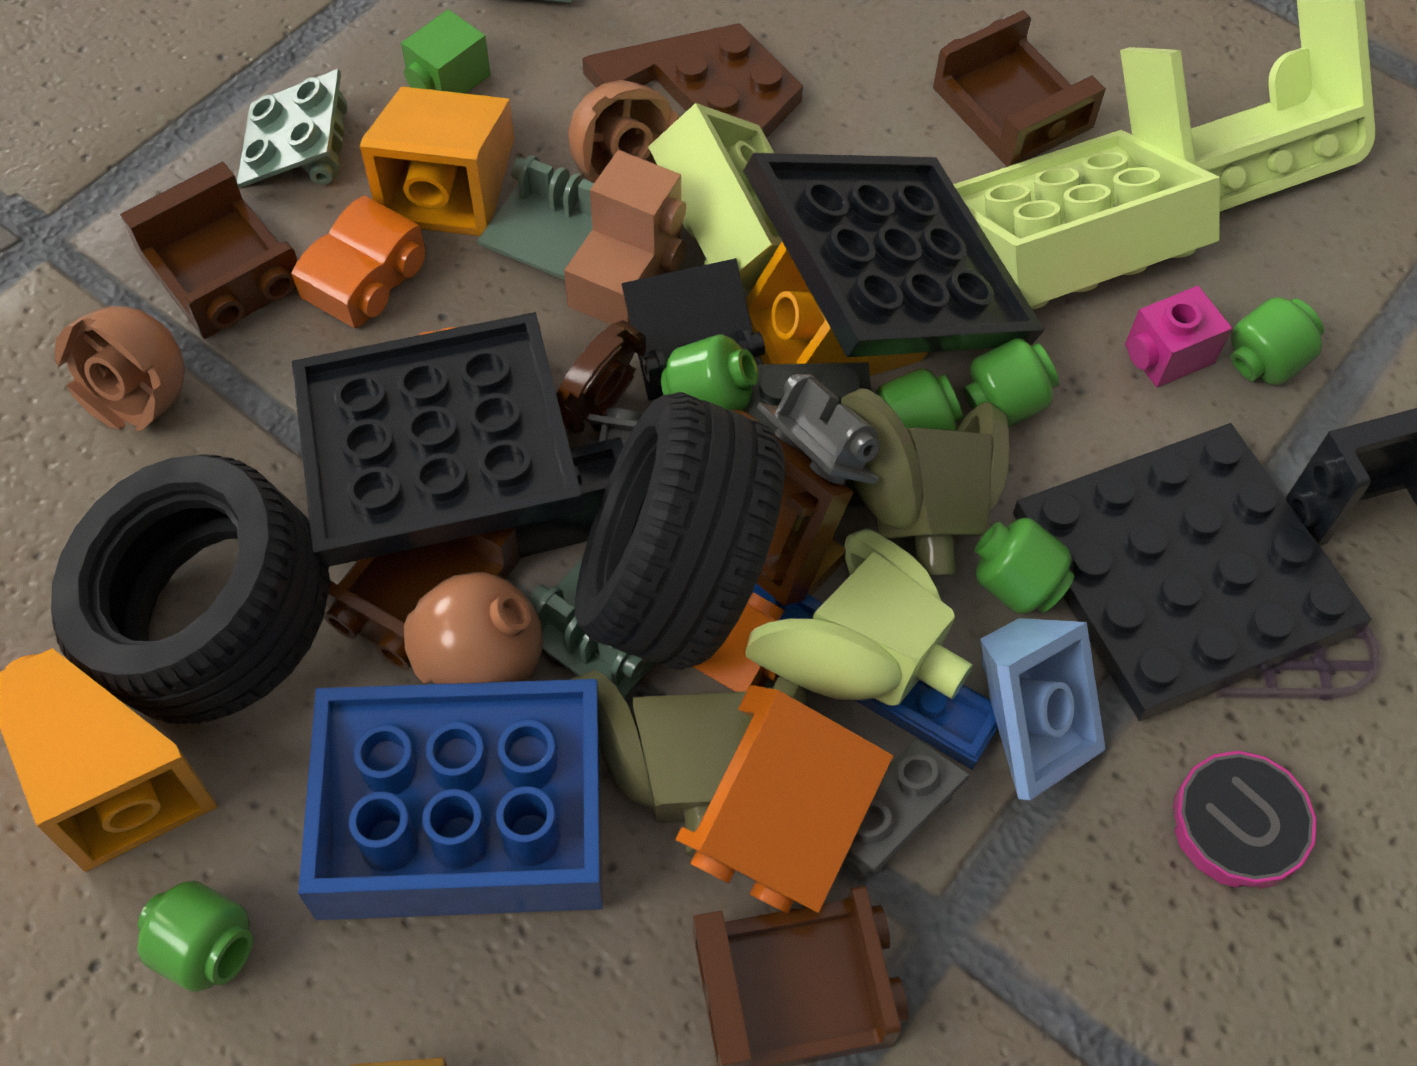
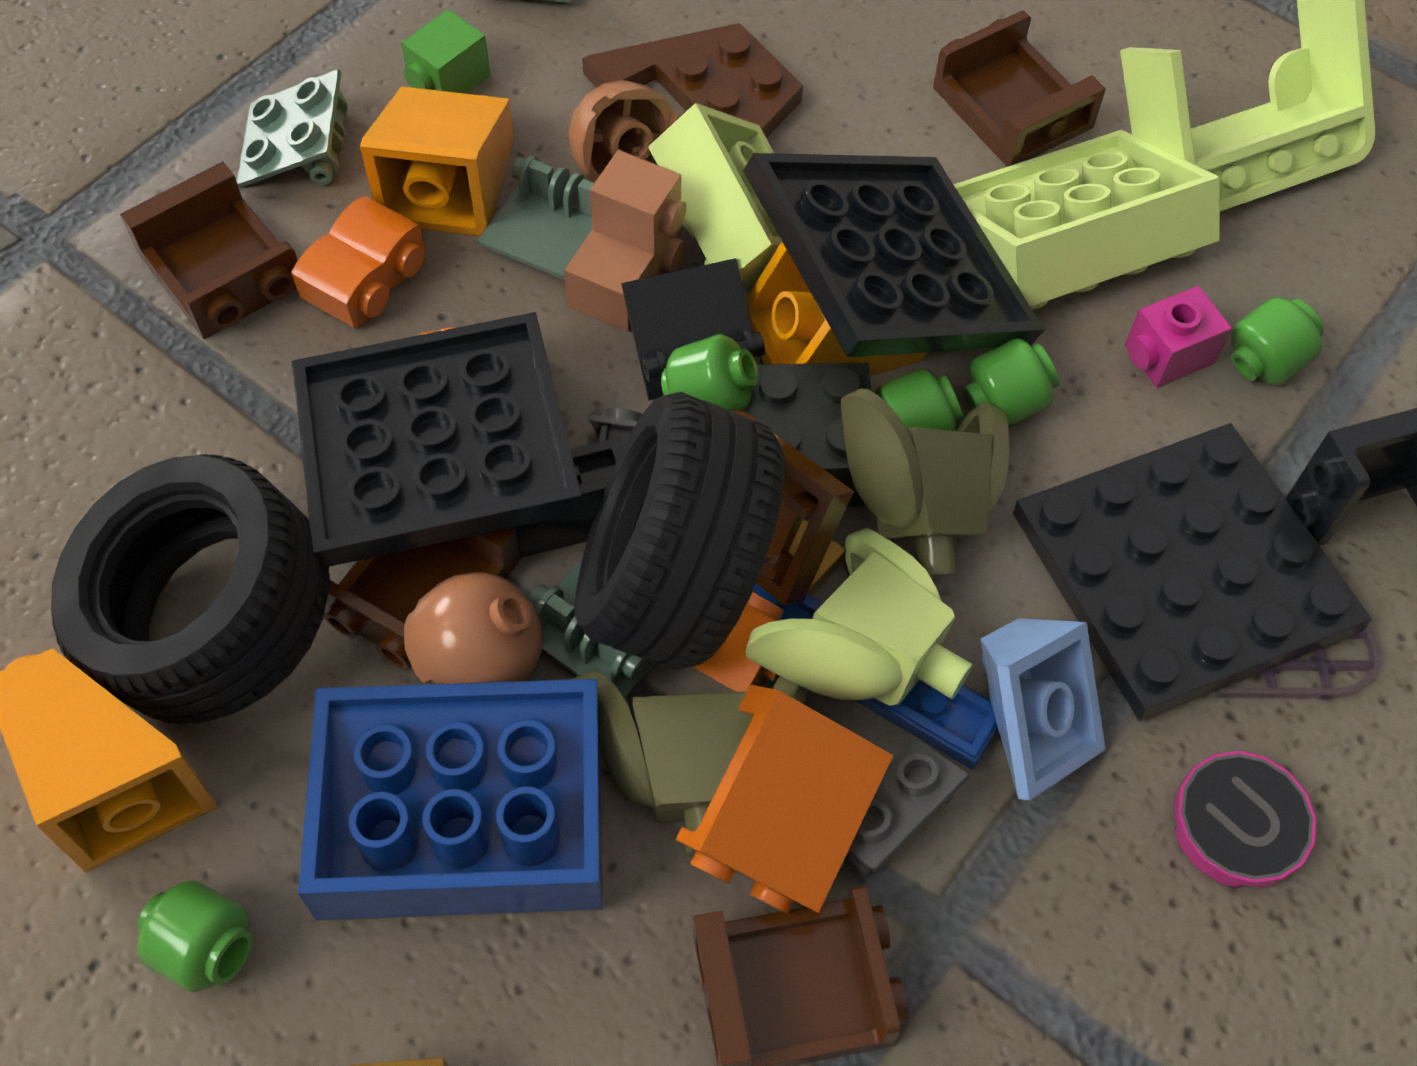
nougat cylinder [54,306,186,431] -> none
reddish brown tile [556,320,646,433] -> none
dark grey hinge [757,374,880,485] -> none
bright green head [974,518,1074,614] -> none

